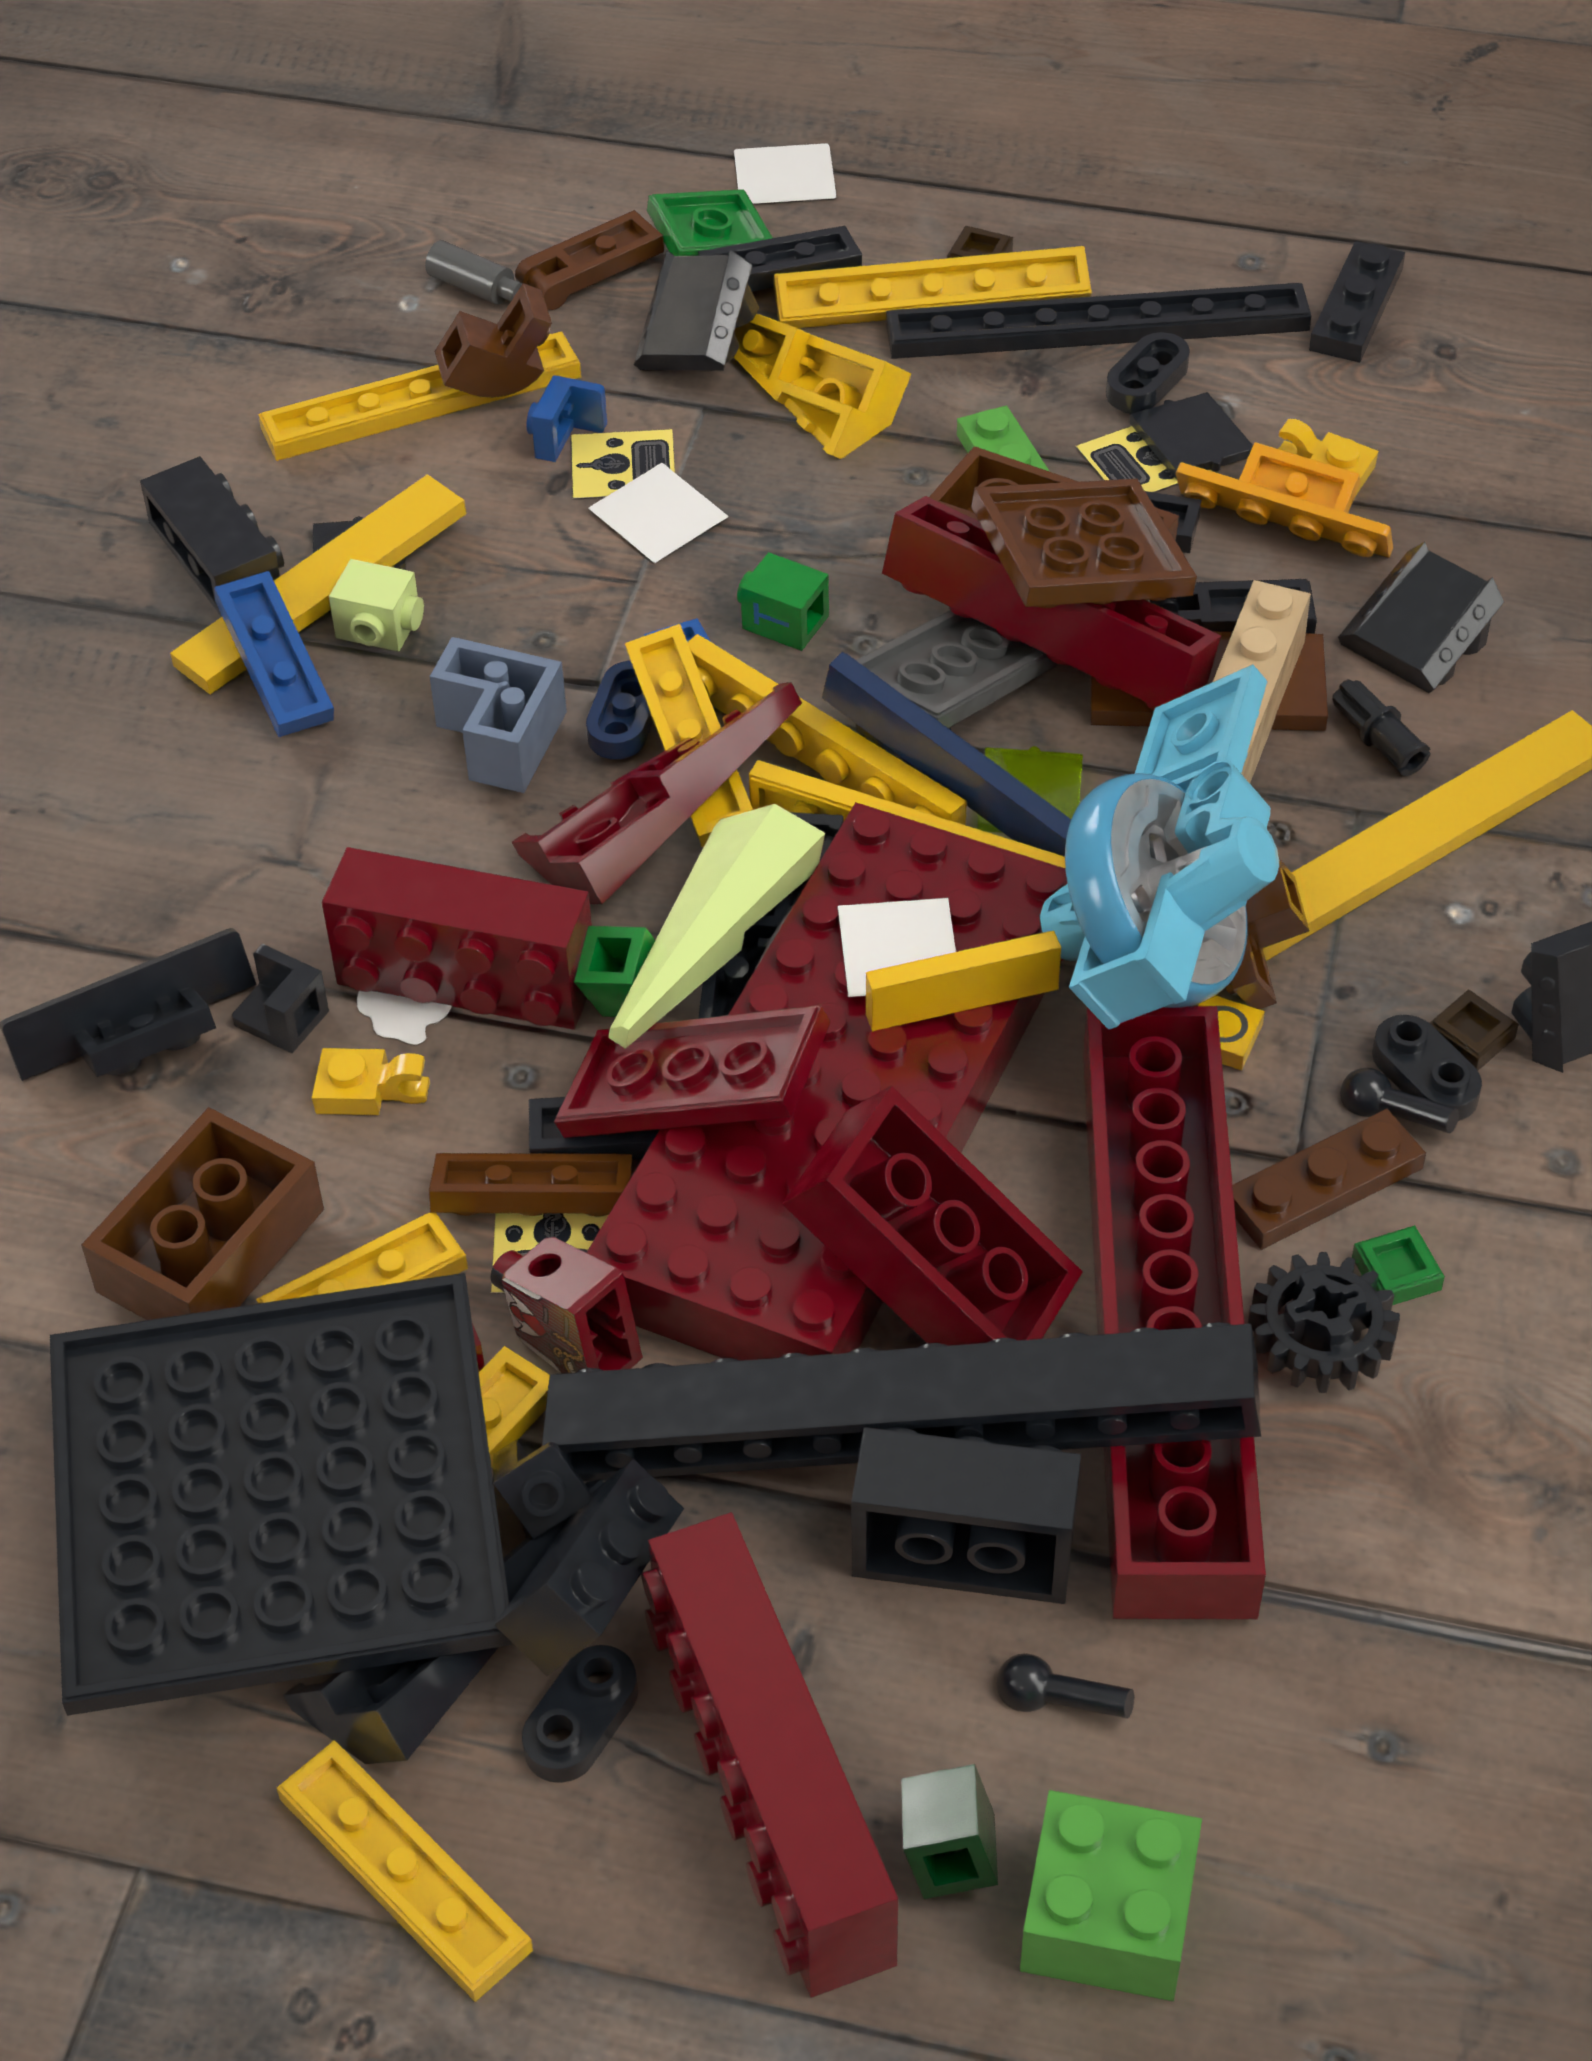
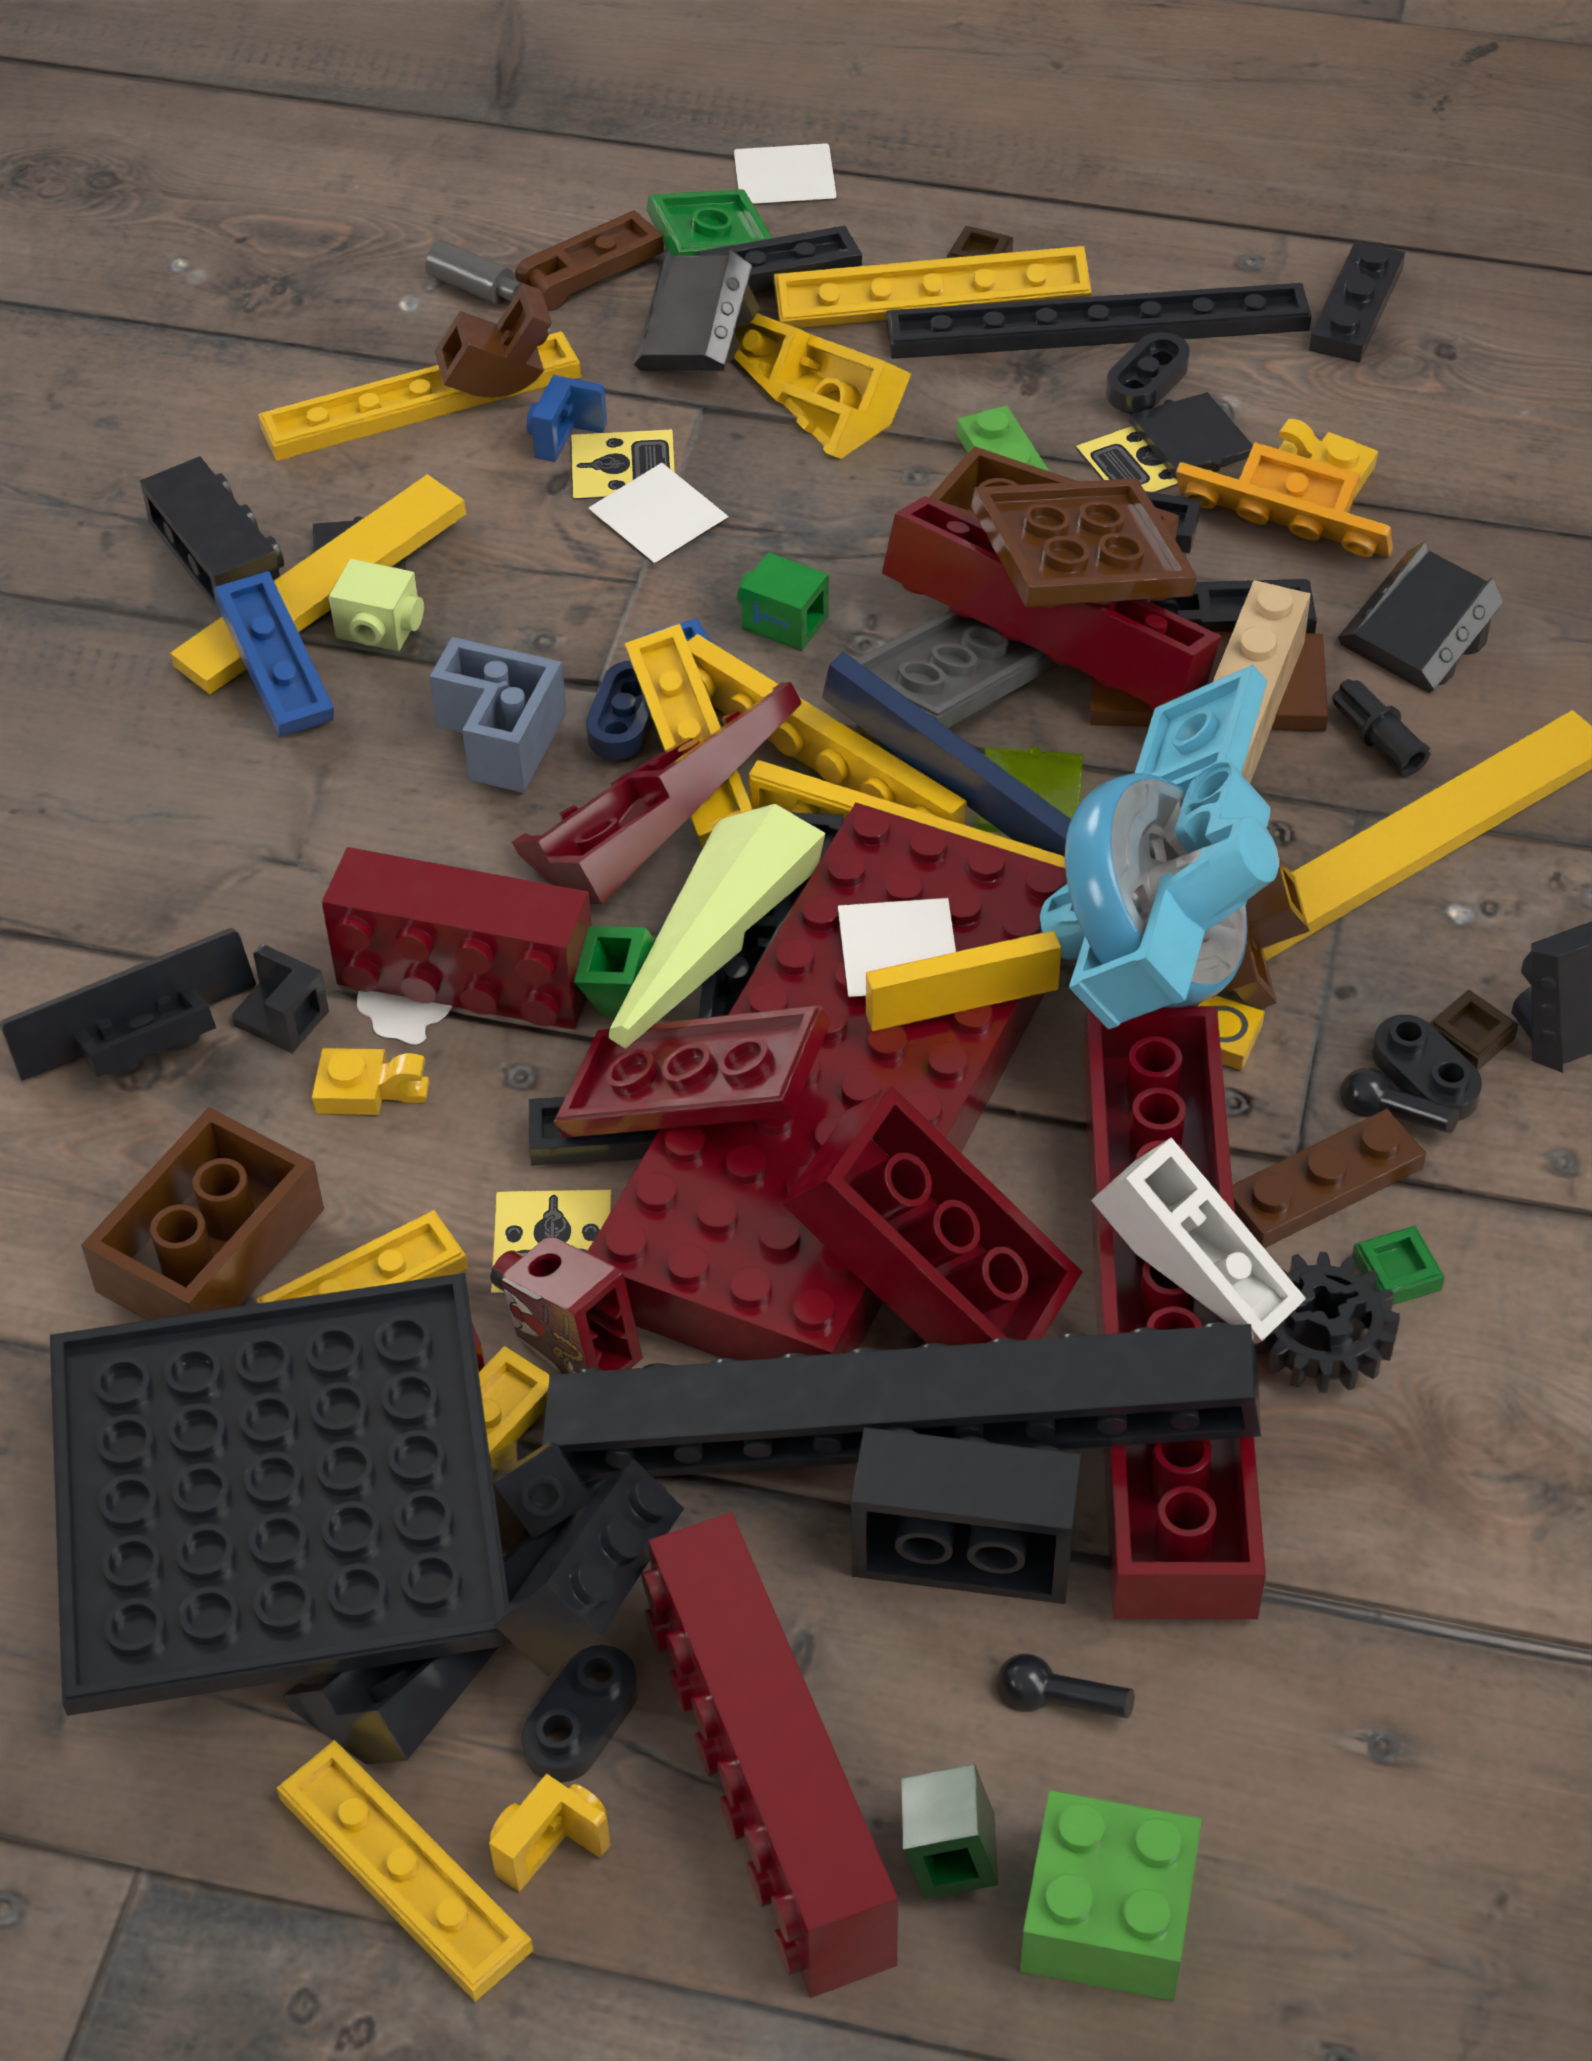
reddish brown plate [429,1153,633,1217] -> none
none -> yellow bracket [489,1774,611,1893]
none -> white slope [1091,1138,1306,1344]

